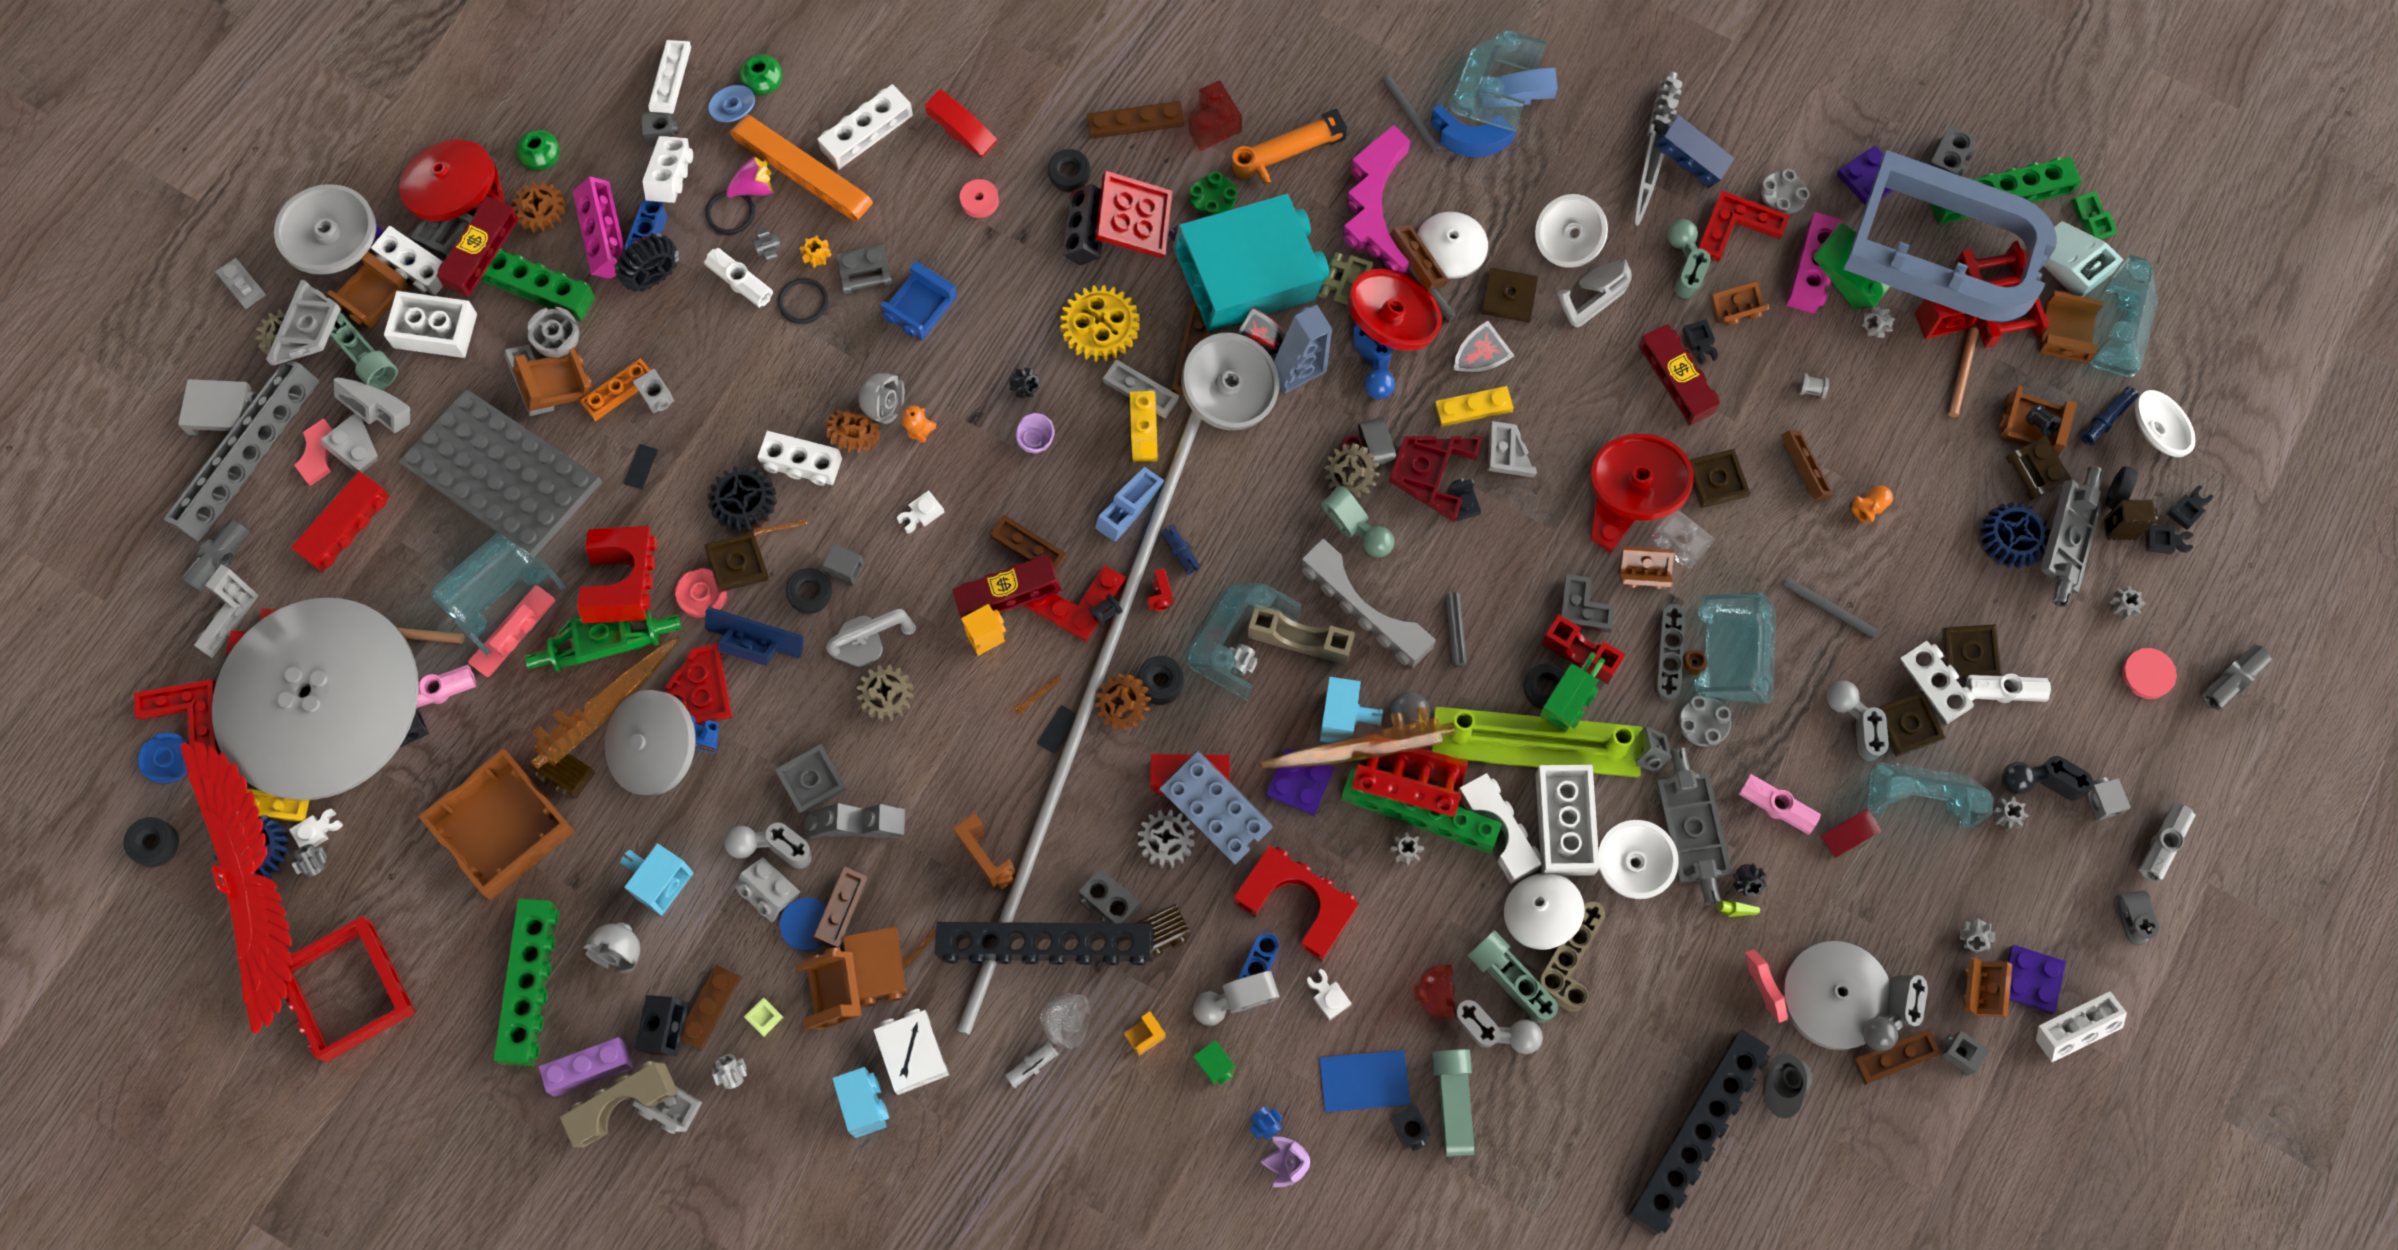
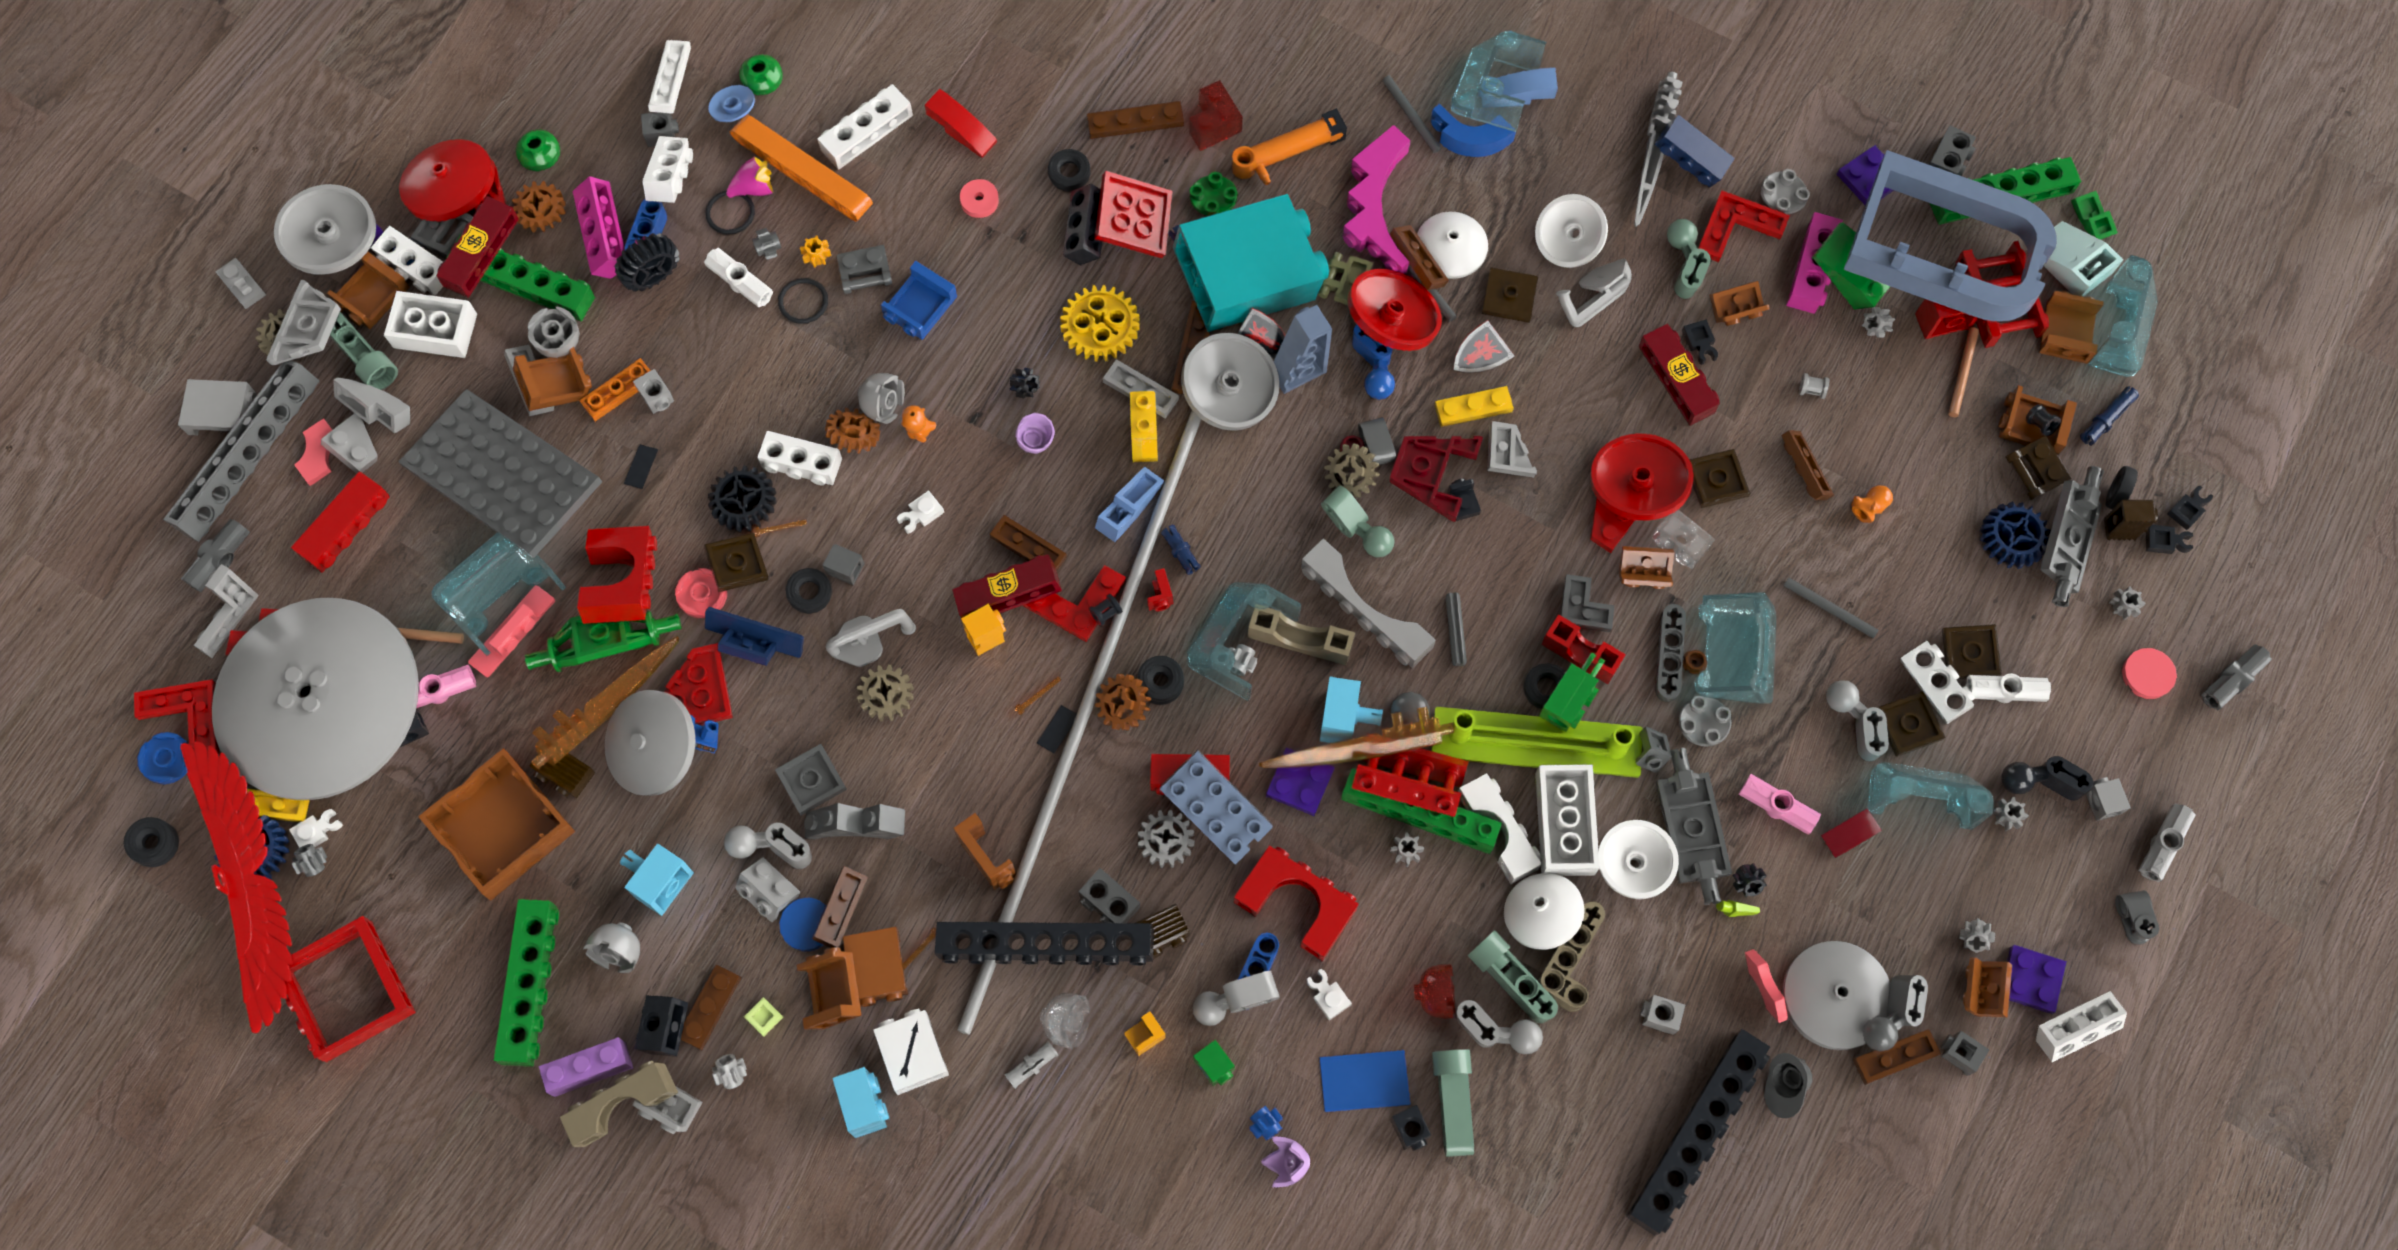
white dish [2135,390,2195,457] -> none
none -> light grey brick [1640,995,1685,1035]

